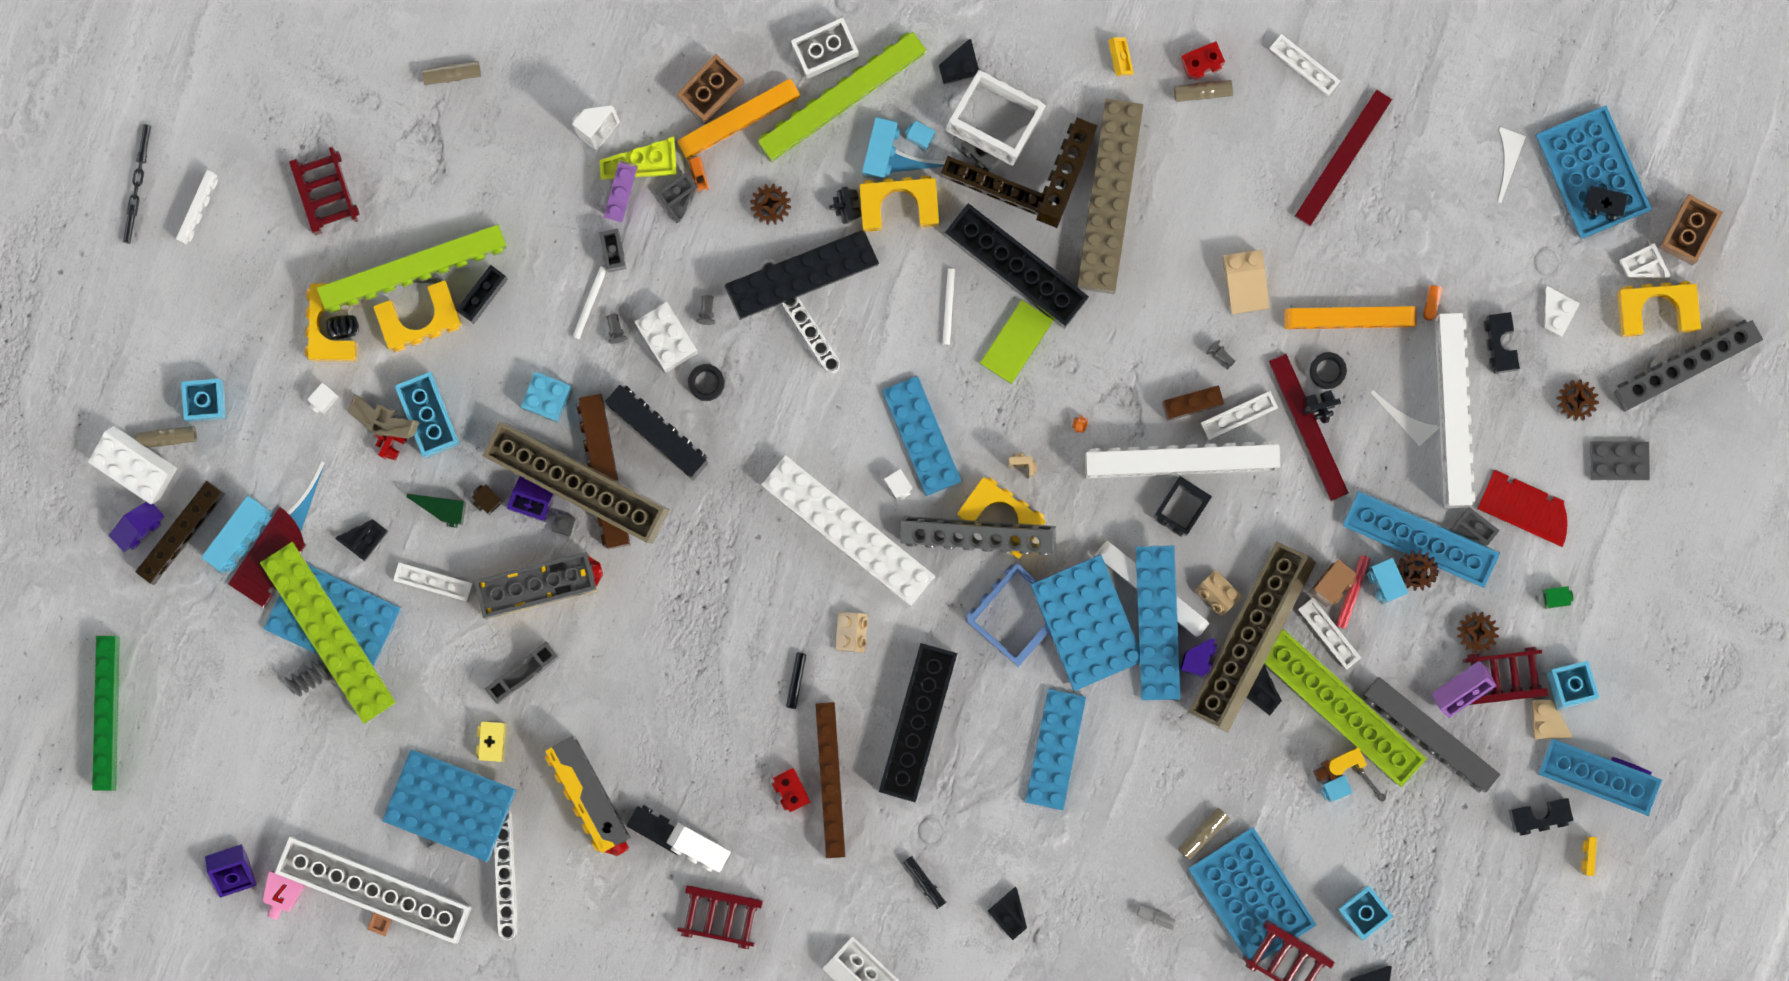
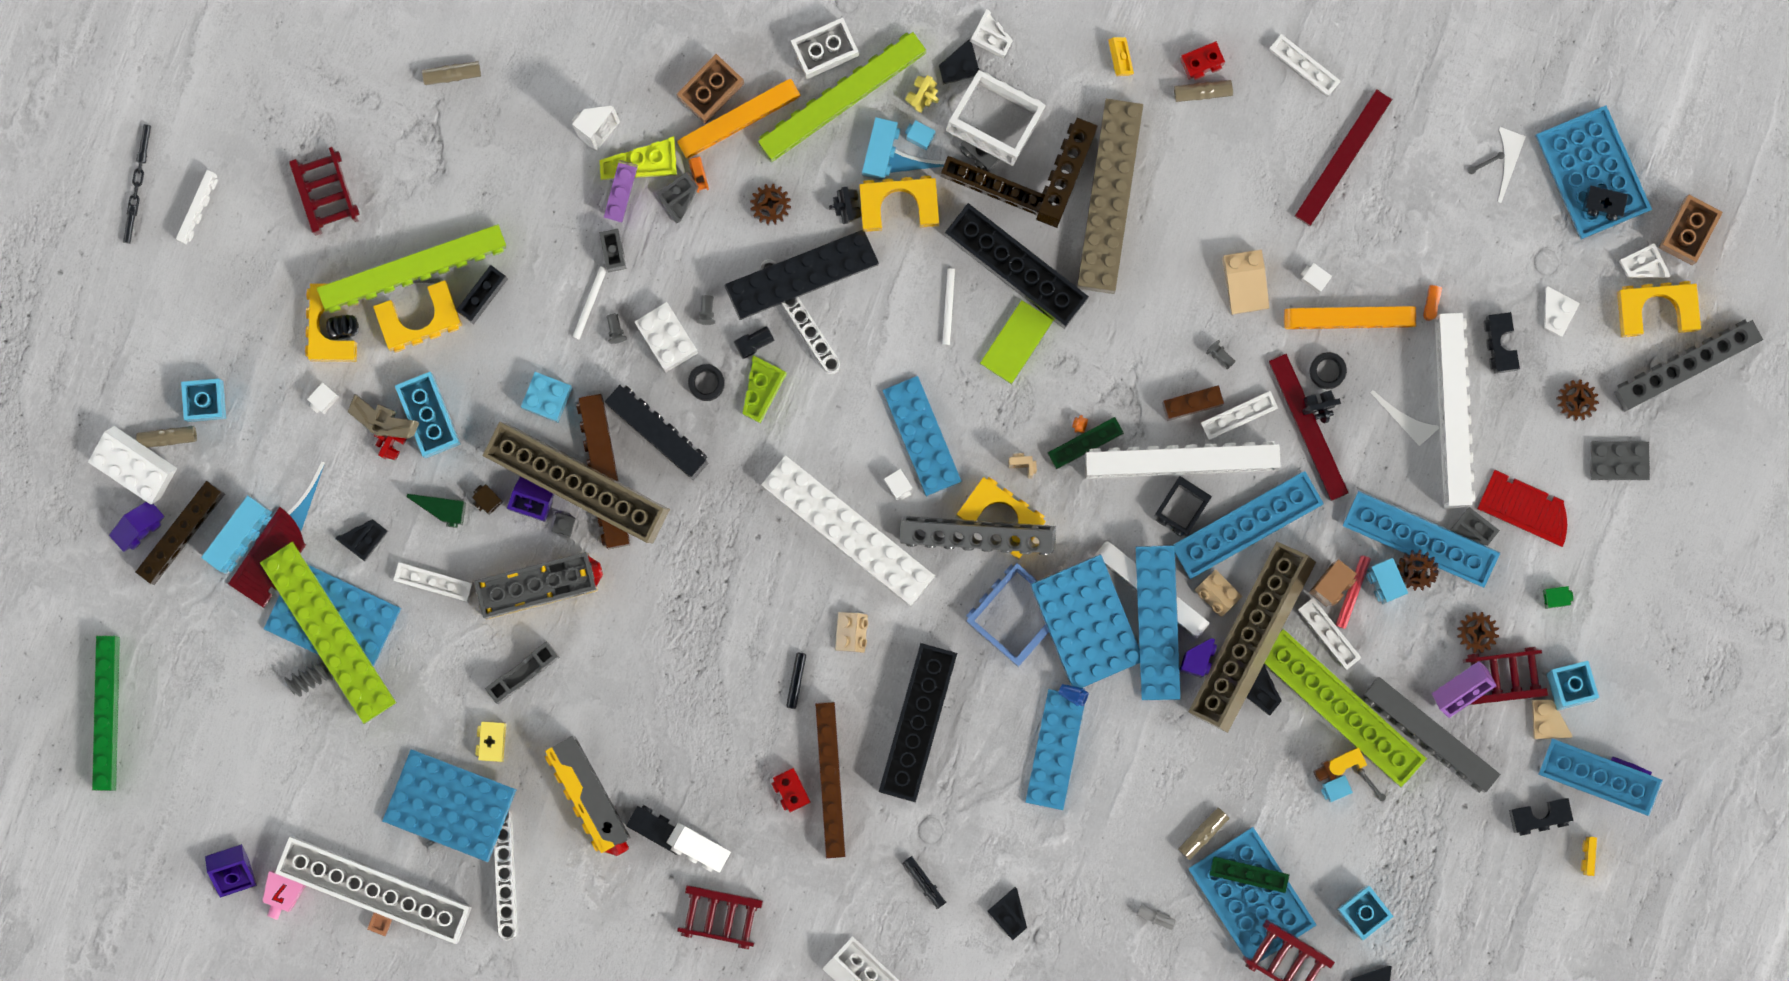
none -> black piece [734,326,775,359]
none -> lime wing [743,355,787,424]
none -> light yellow hips [905,75,939,113]
none -> white wing [970,9,1013,59]
none -> dark green plate [1047,417,1124,470]
none -> blue cone [1059,684,1089,706]
none -> dark azure plate [1173,471,1324,579]
none -> dark green plate [1209,856,1290,893]
none -> white brick [1301,263,1332,294]
none -> dark grey hinge [1468,152,1505,174]

